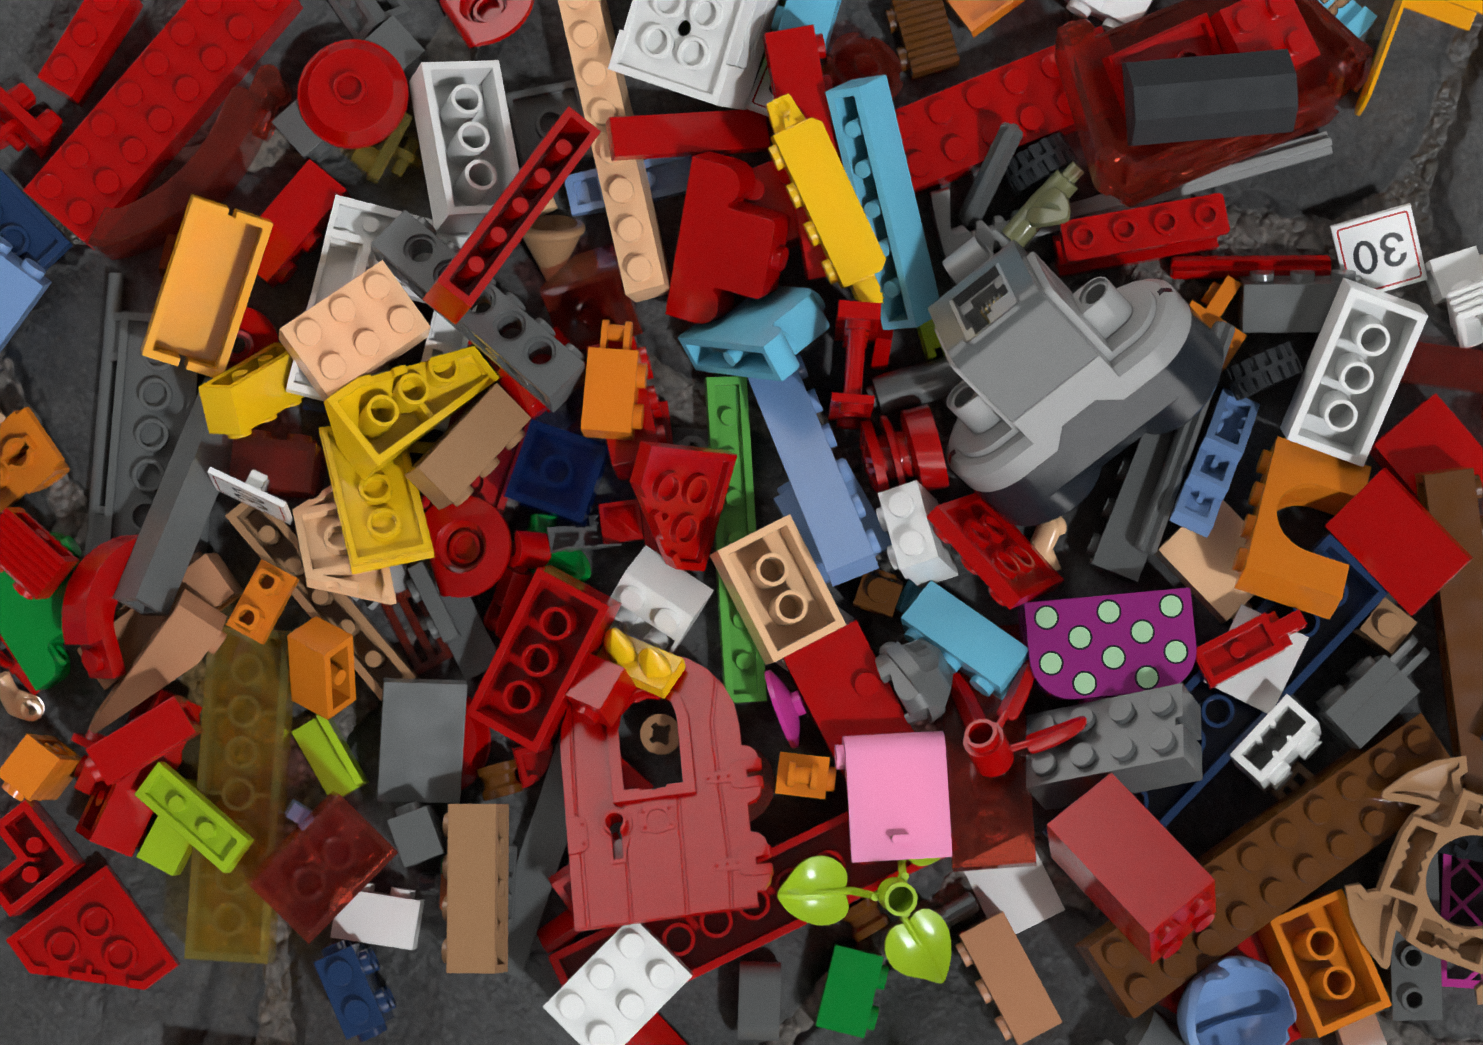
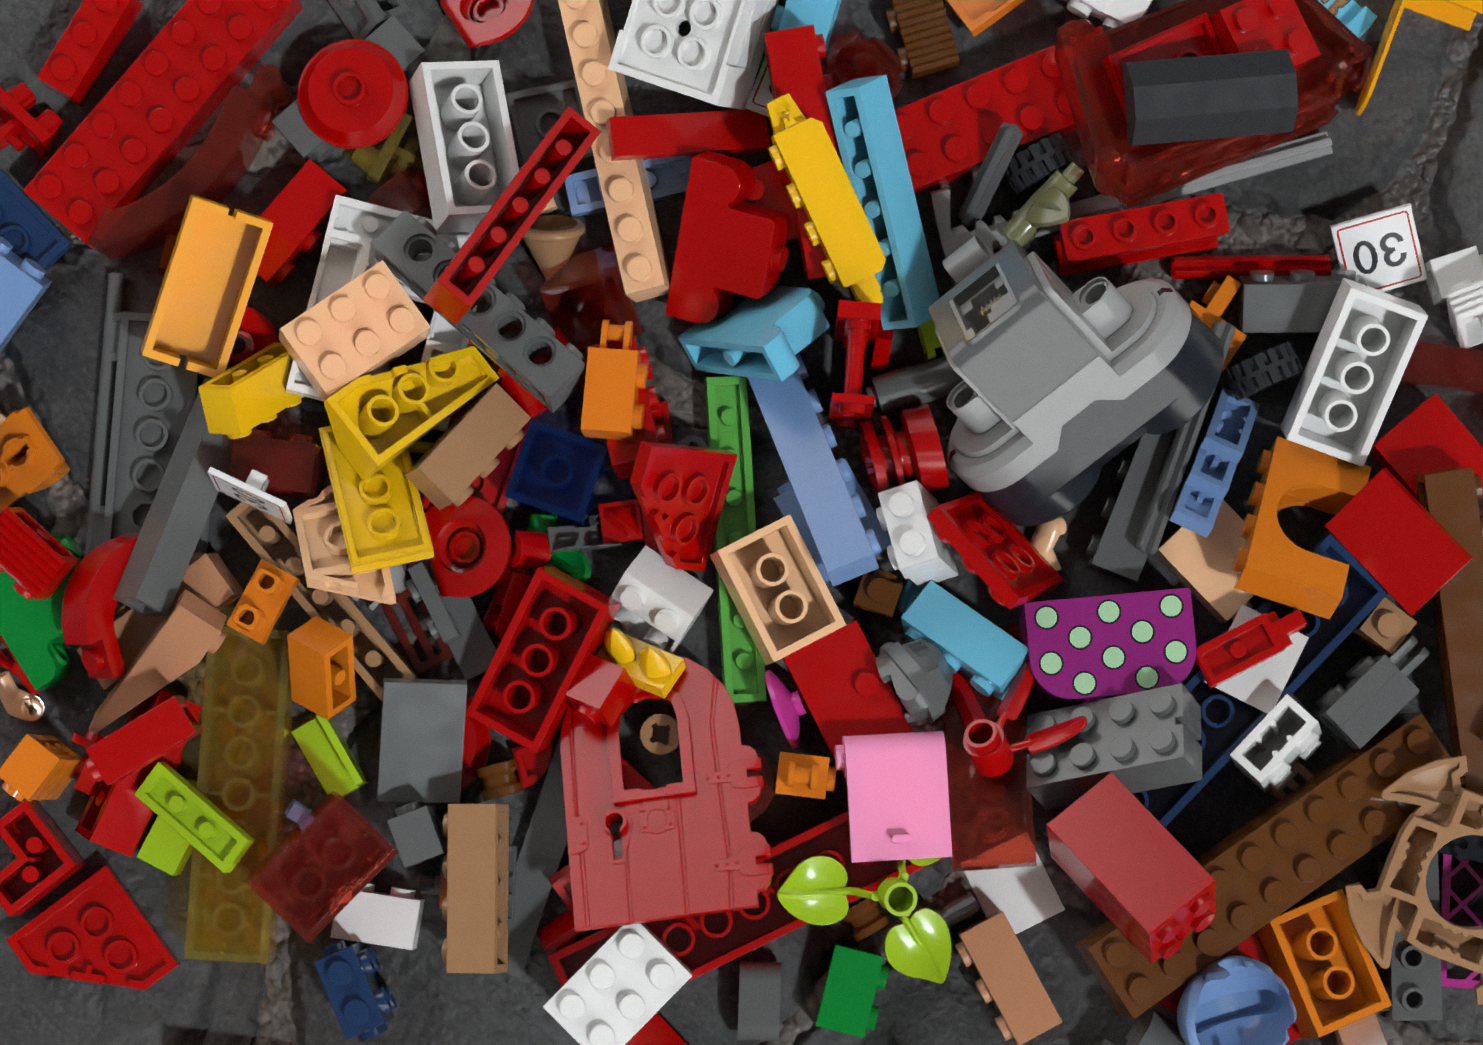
none -> clear red bracket [366,169,430,215]

